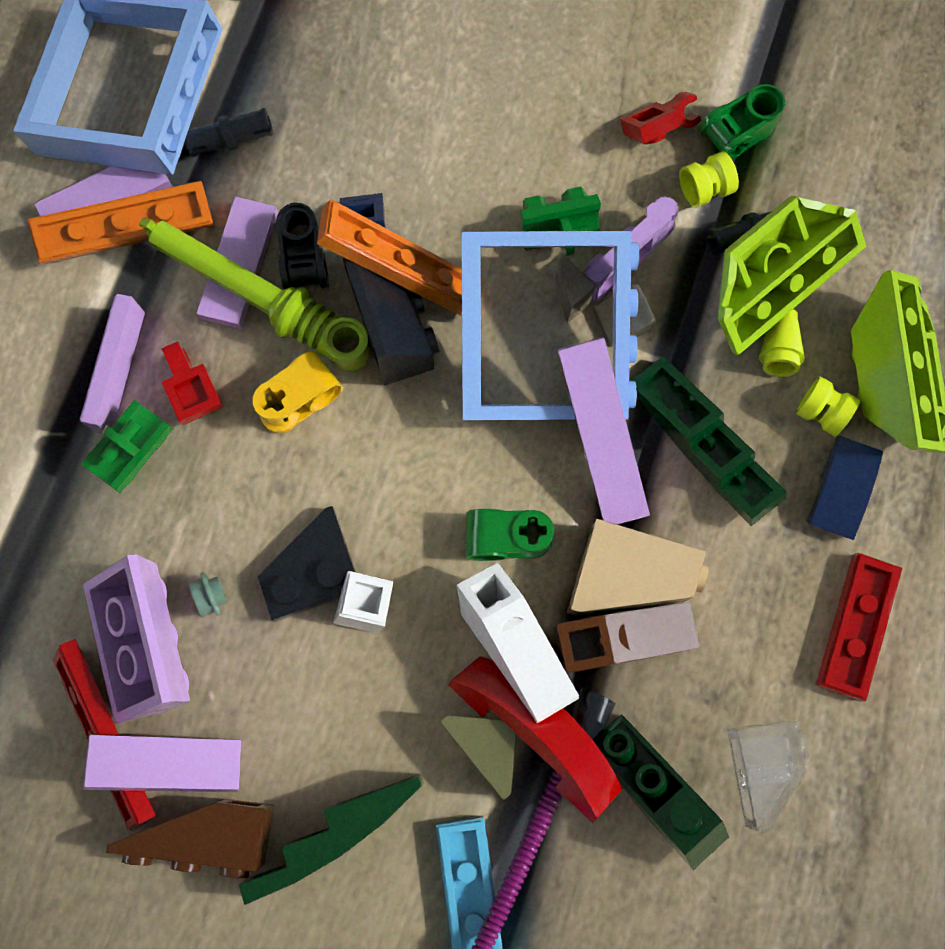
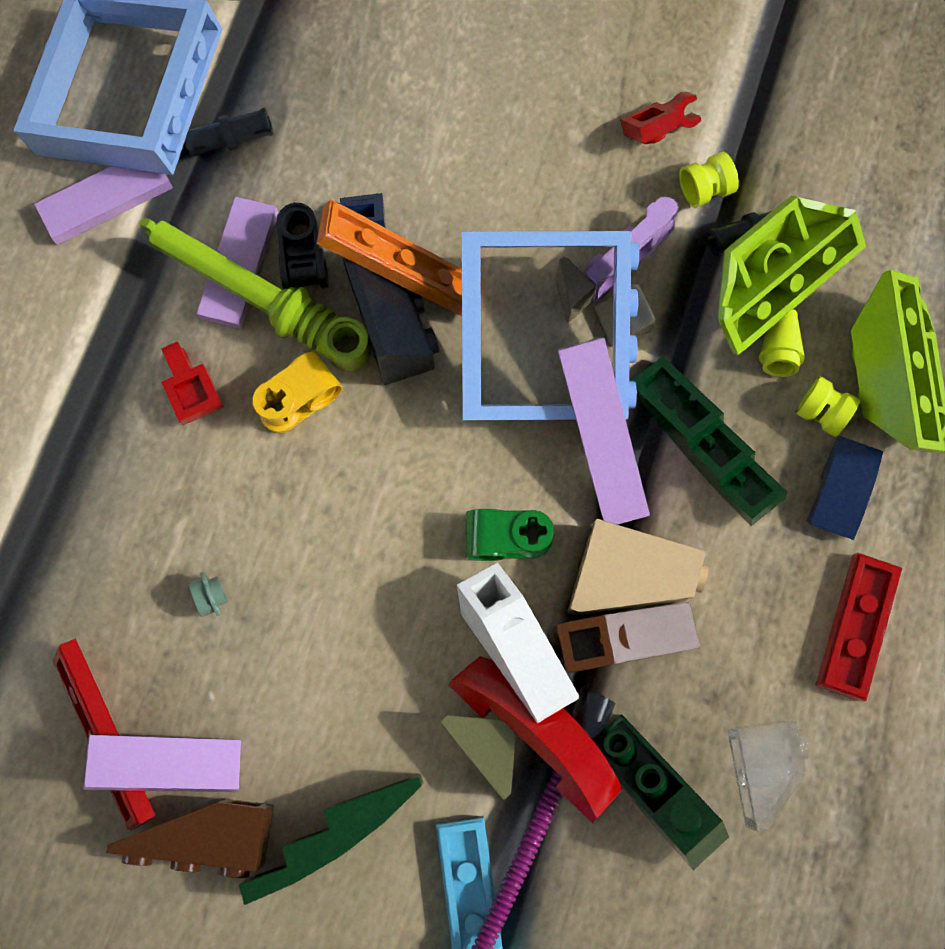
orange tile [27,181,214,265] -> none
lavender tile [80,294,145,435] -> none
green hips [81,399,173,493] -> none
lavender slope [83,554,190,724] -> none
black wing [258,506,356,622] -> none
white slope [333,571,393,633] -> none
green hips [520,186,601,256] -> none
green piece [698,84,785,160] -> none

